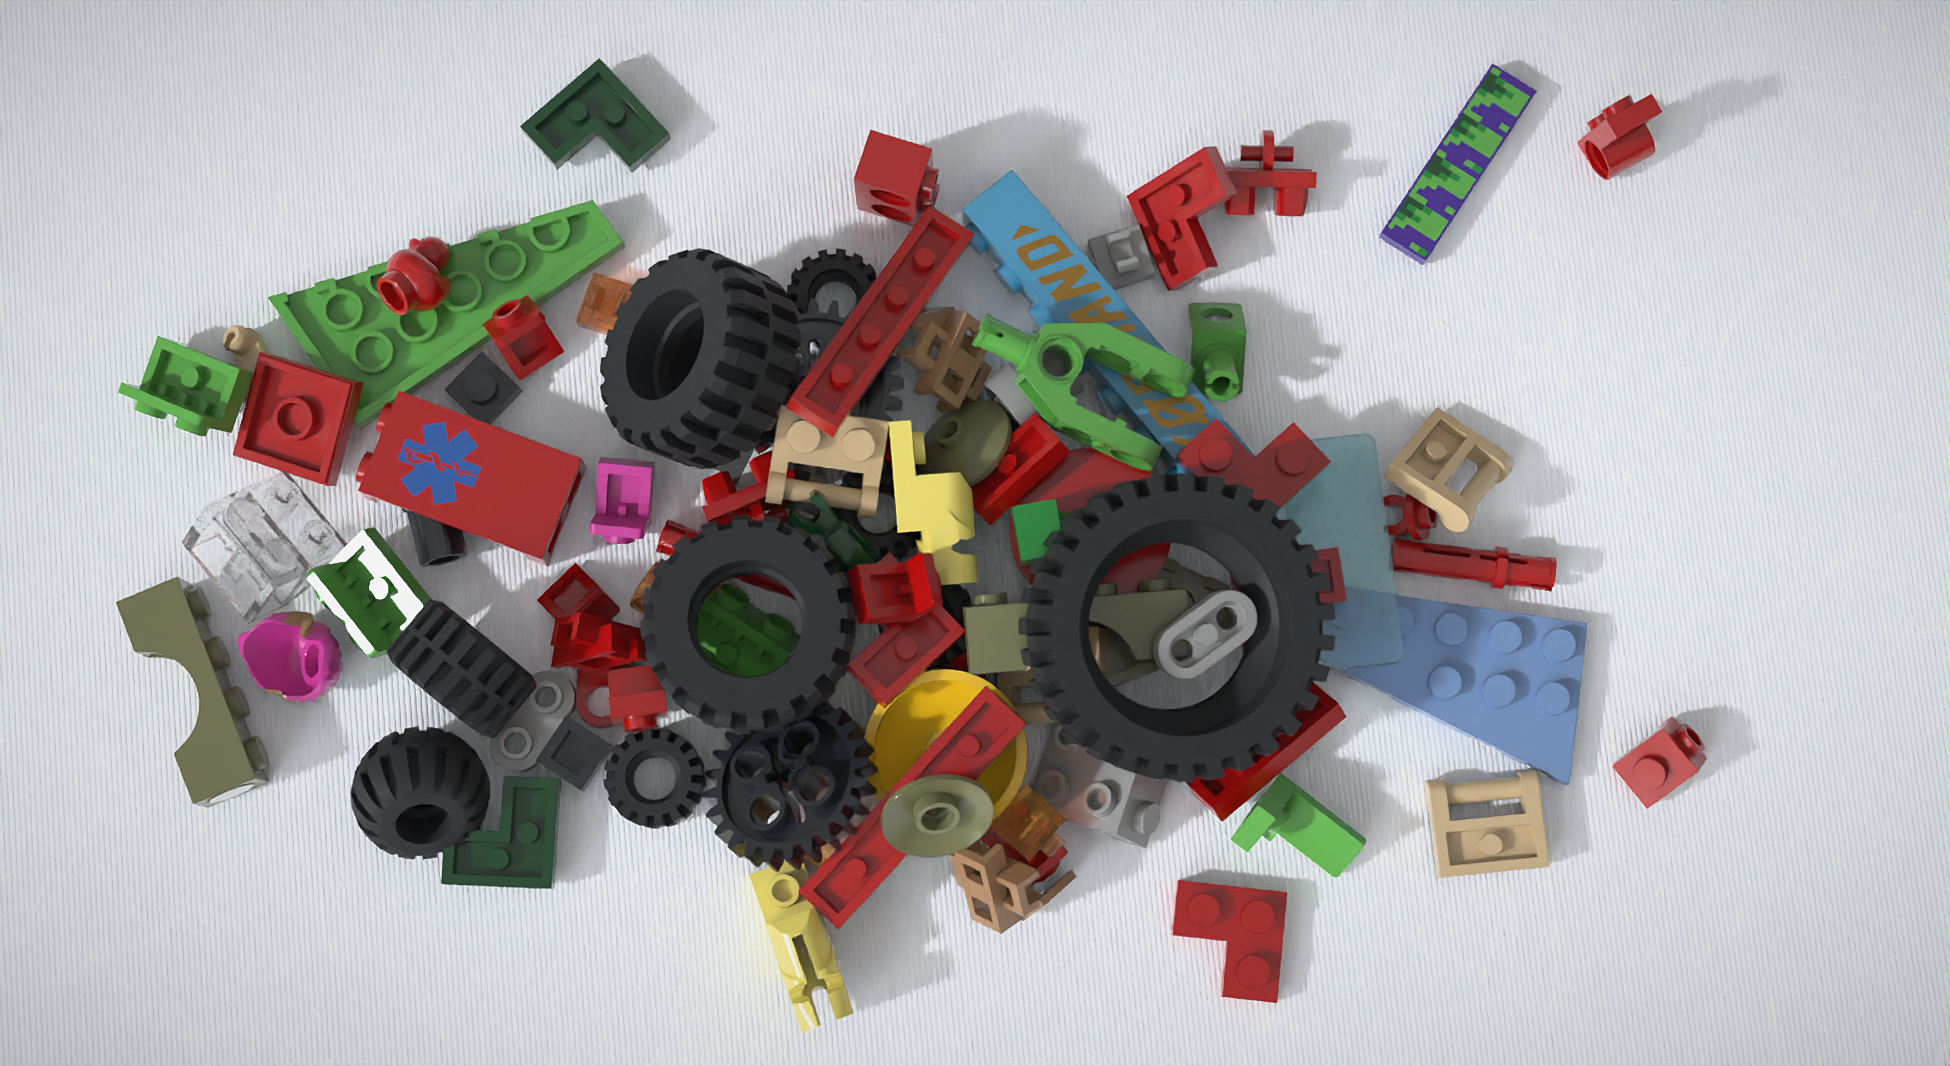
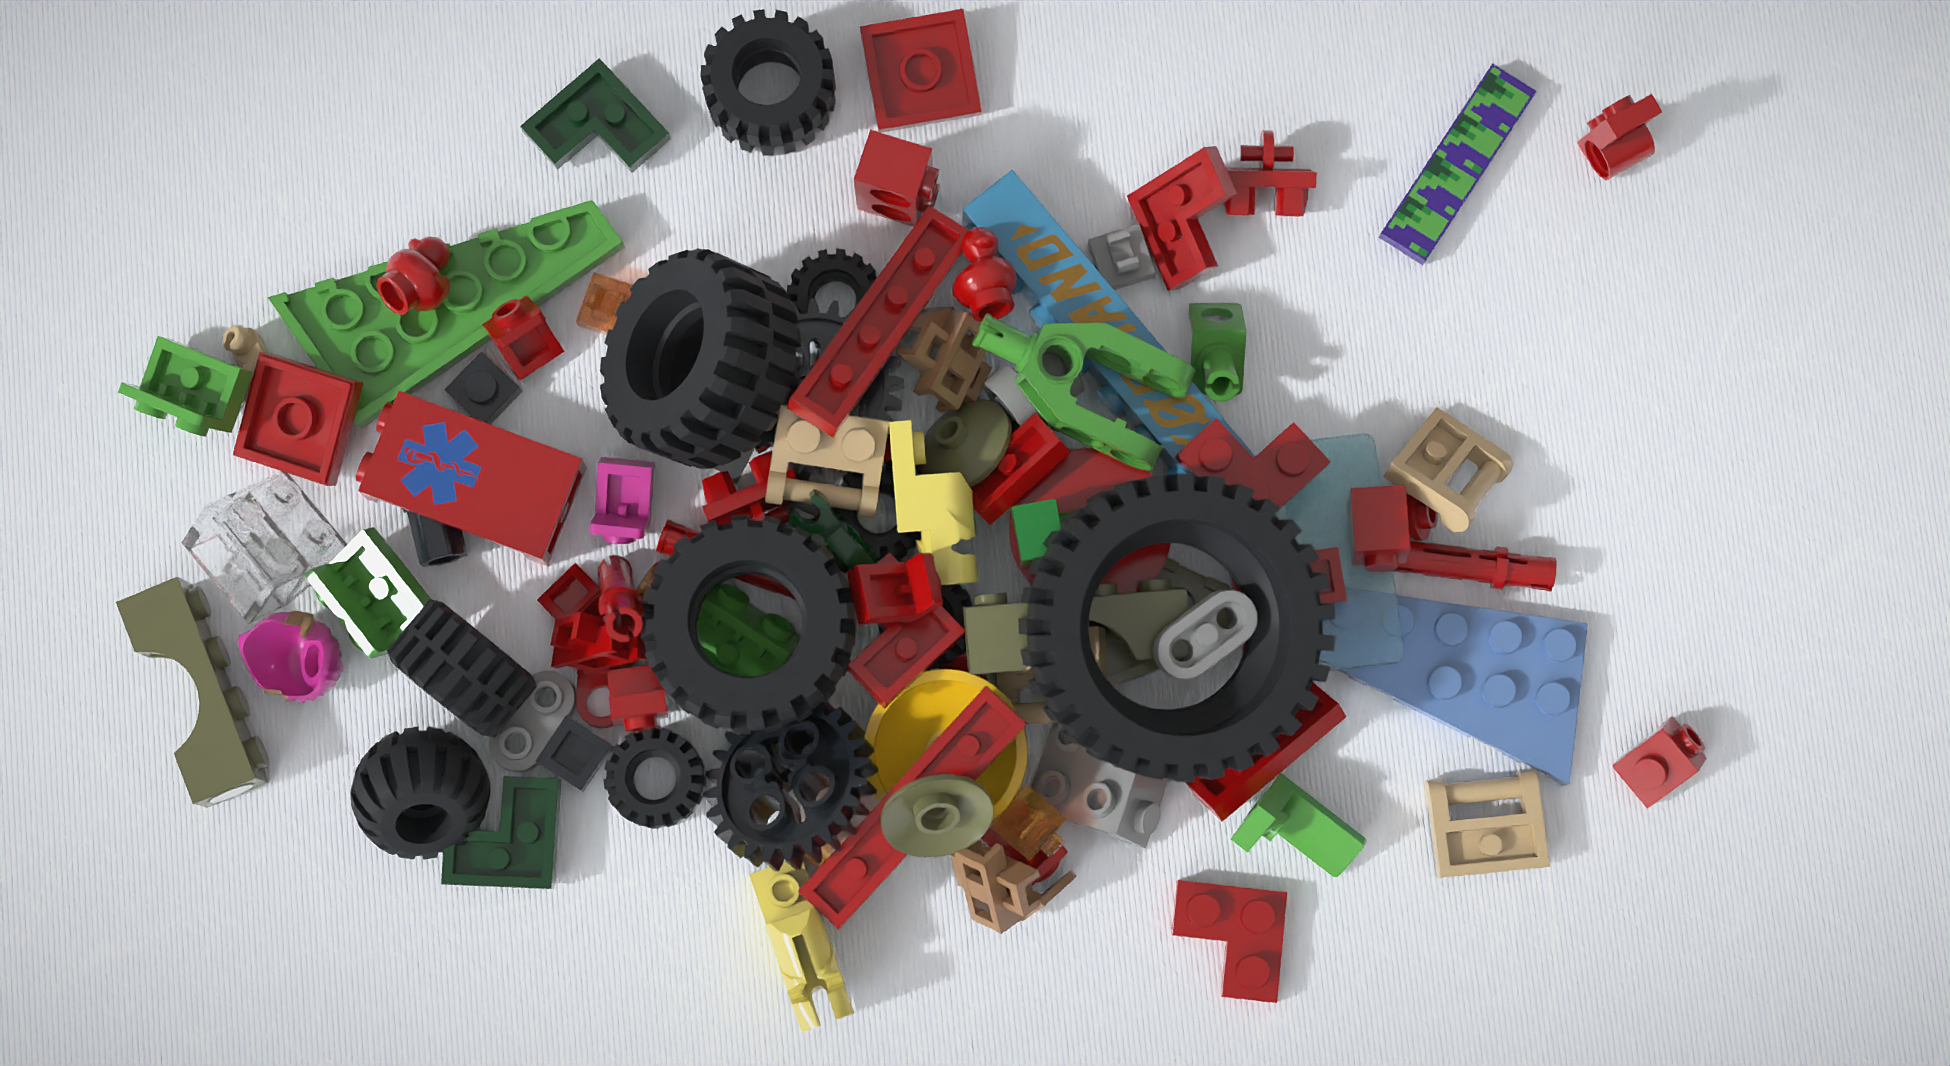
none -> red pin [597,555,643,642]
none -> black tyre [700,9,836,156]
none -> red plate [860,9,982,133]
none -> red animal [952,227,1017,322]
none -> red brick [1347,485,1410,572]

